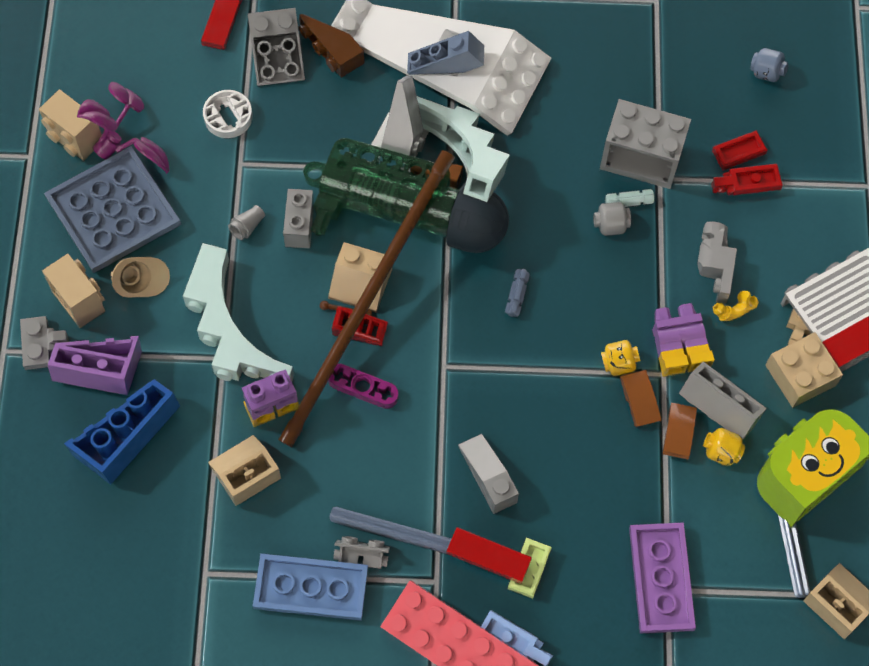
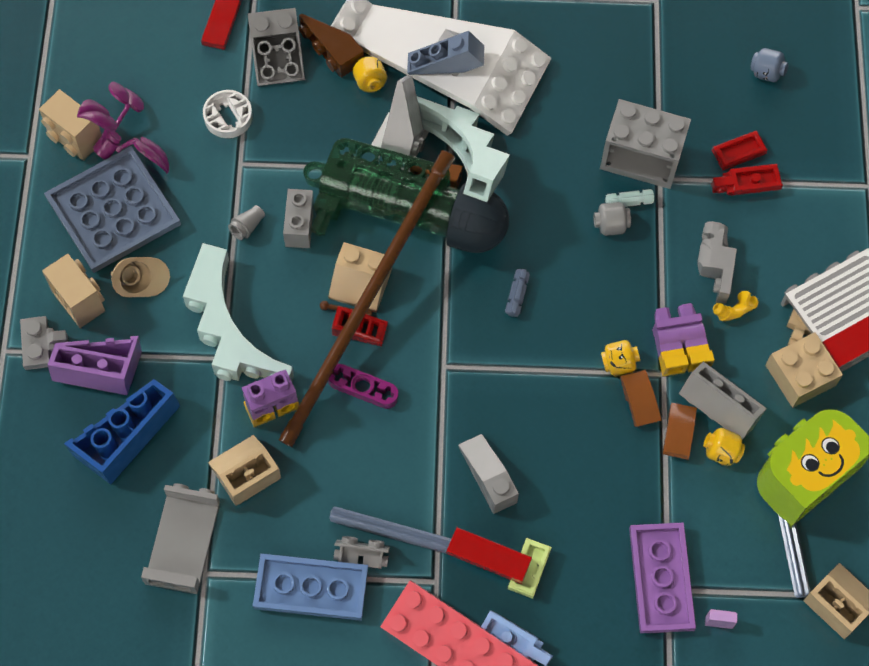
none -> light grey panel [141,483,220,594]
none -> yellow head [353,57,387,93]
none -> lavender tile [705,609,737,629]

